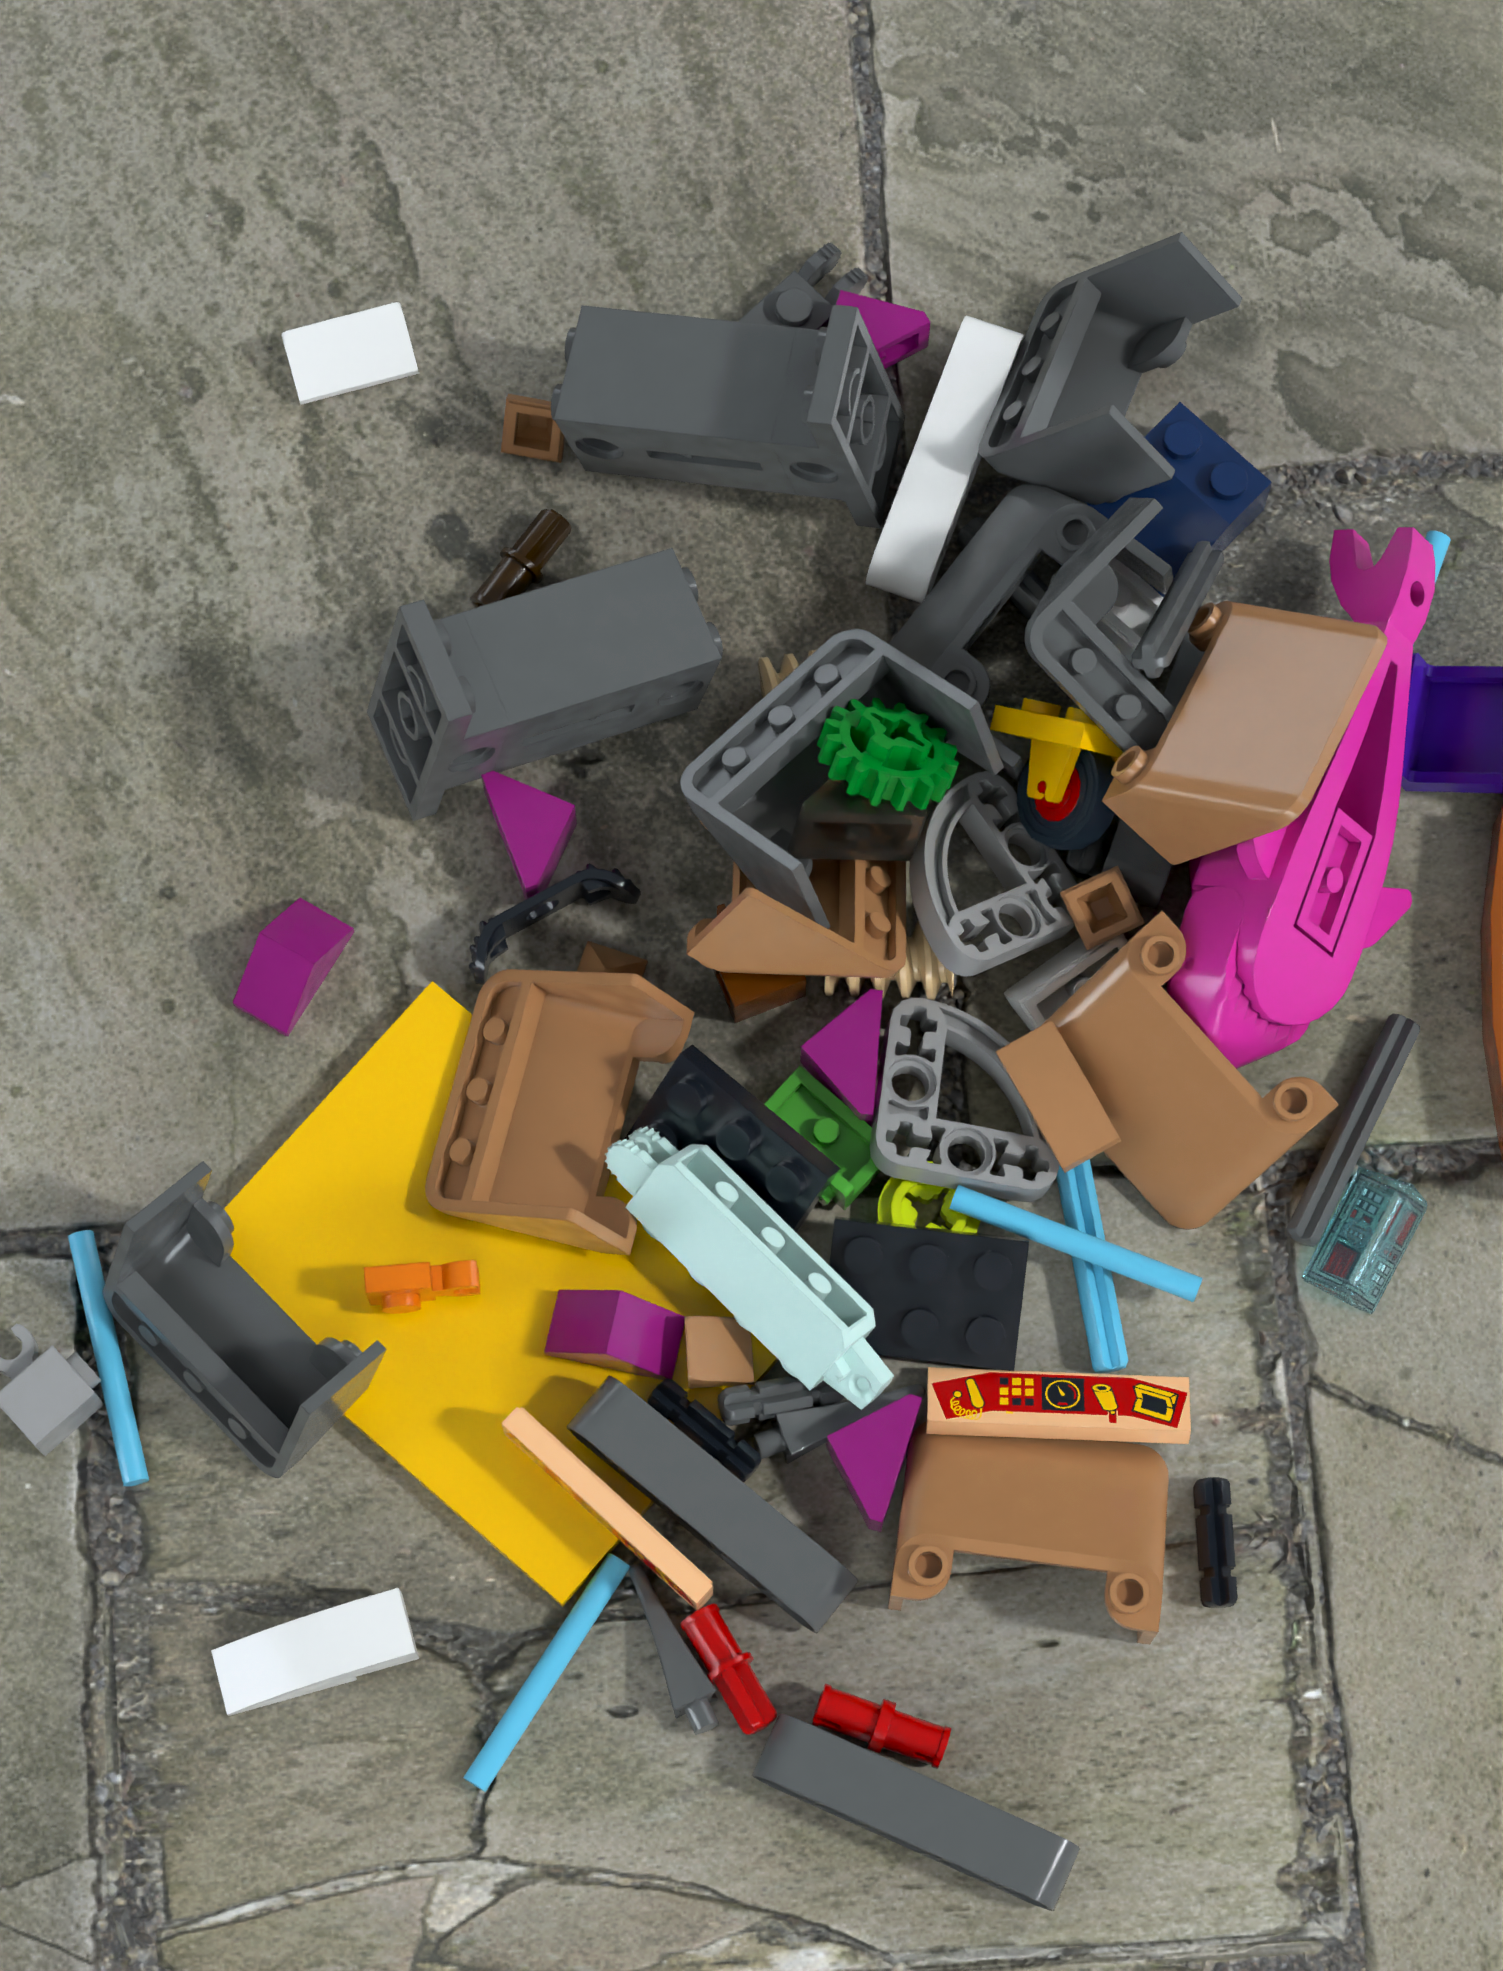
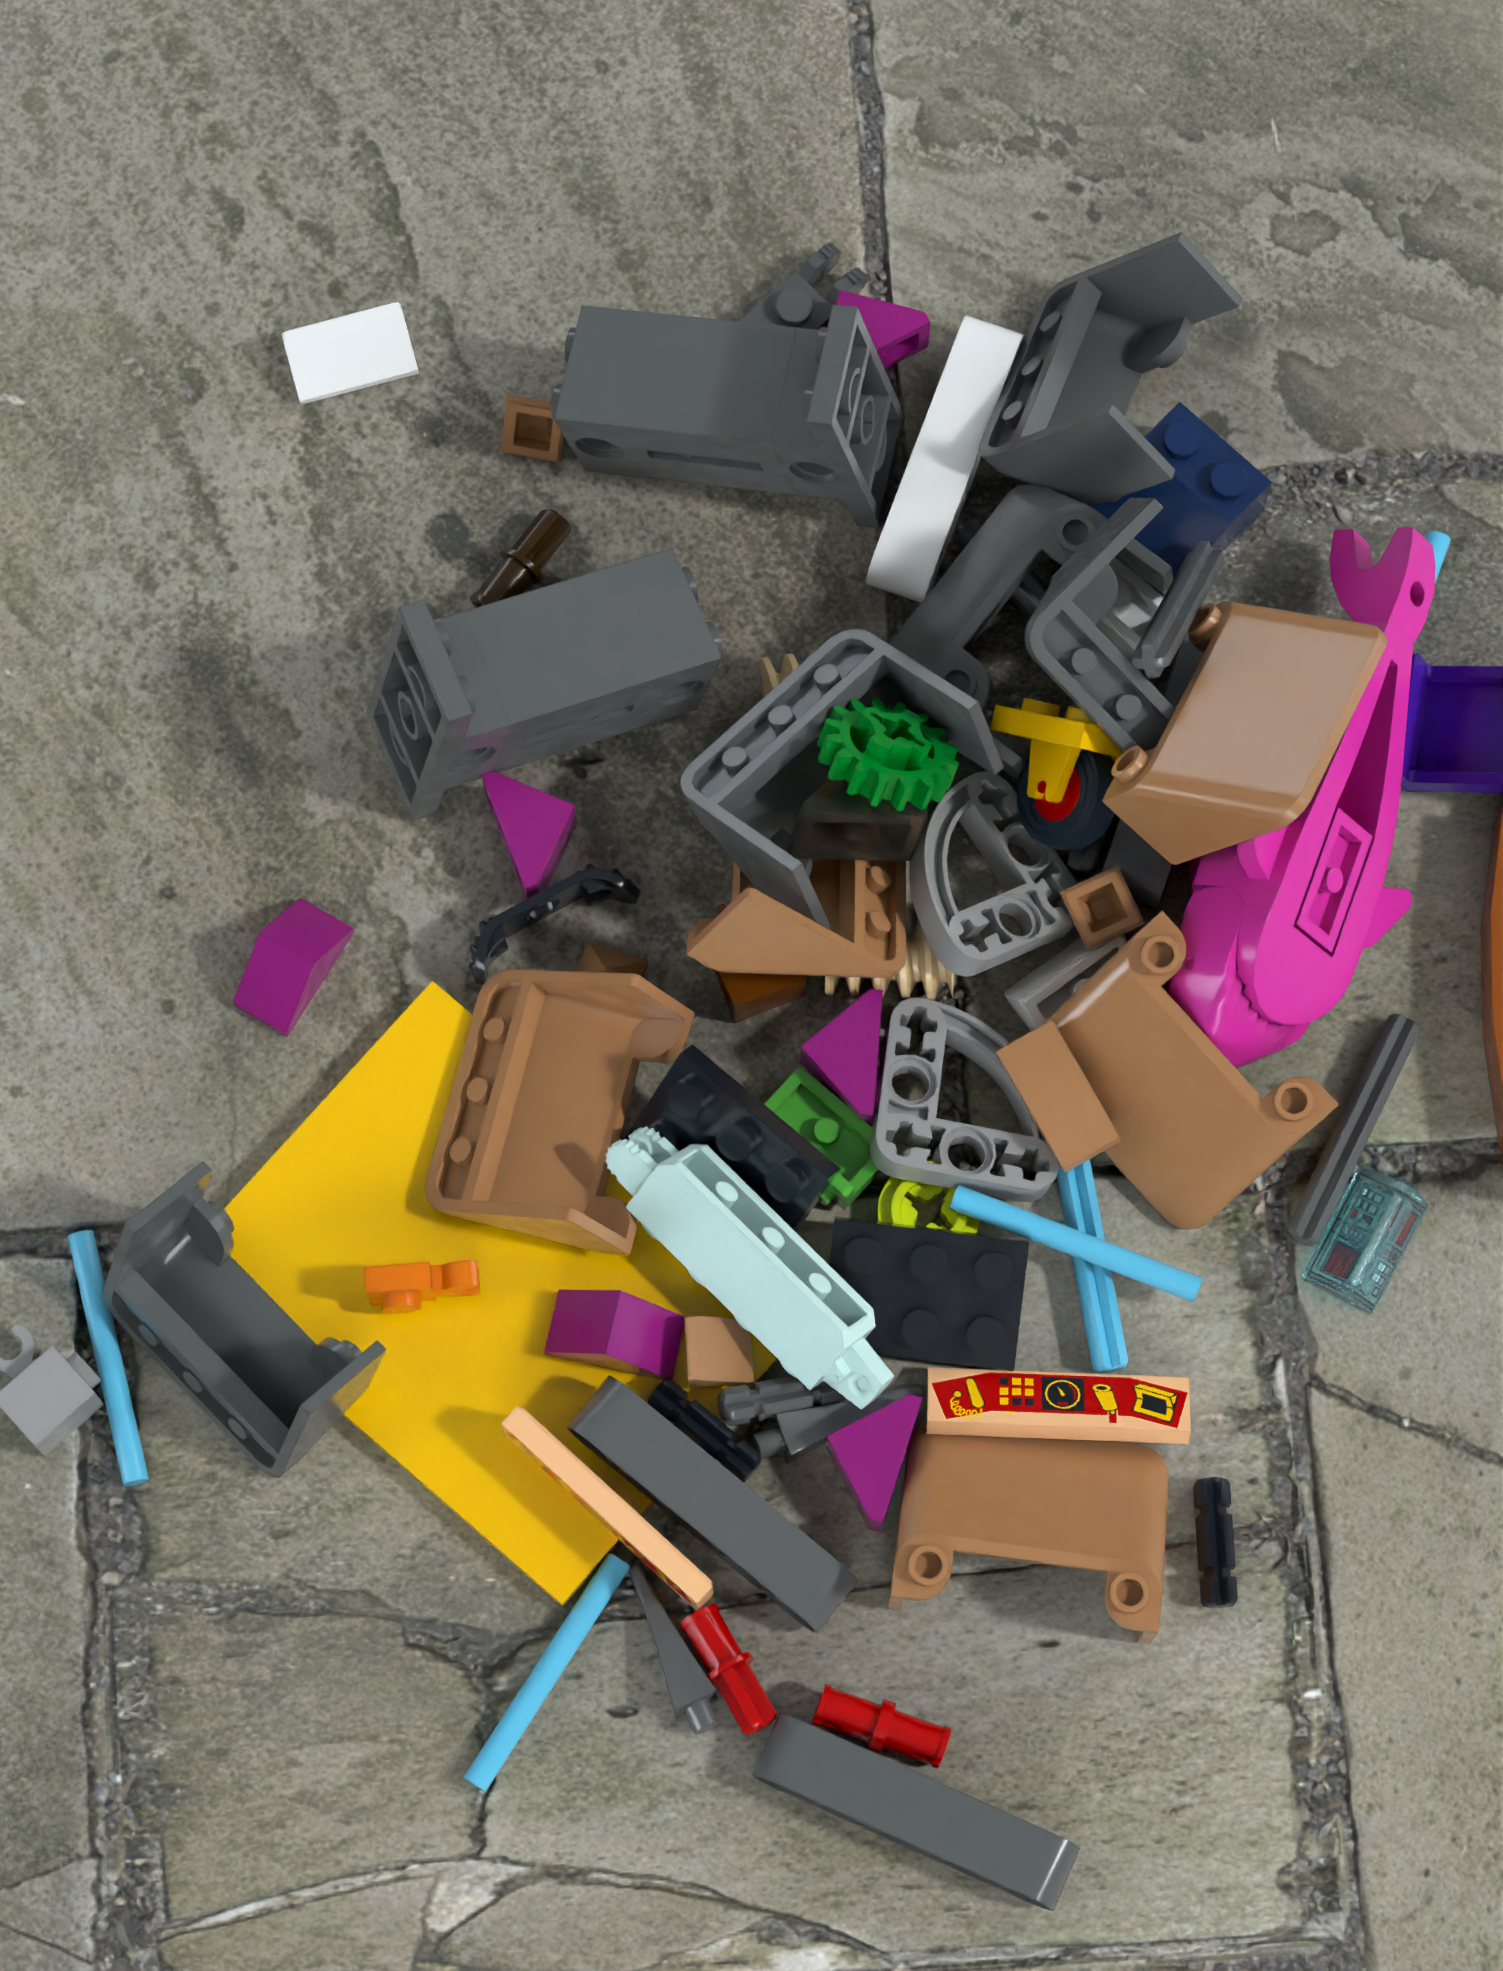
white slope [211,1588,419,1716] -> none

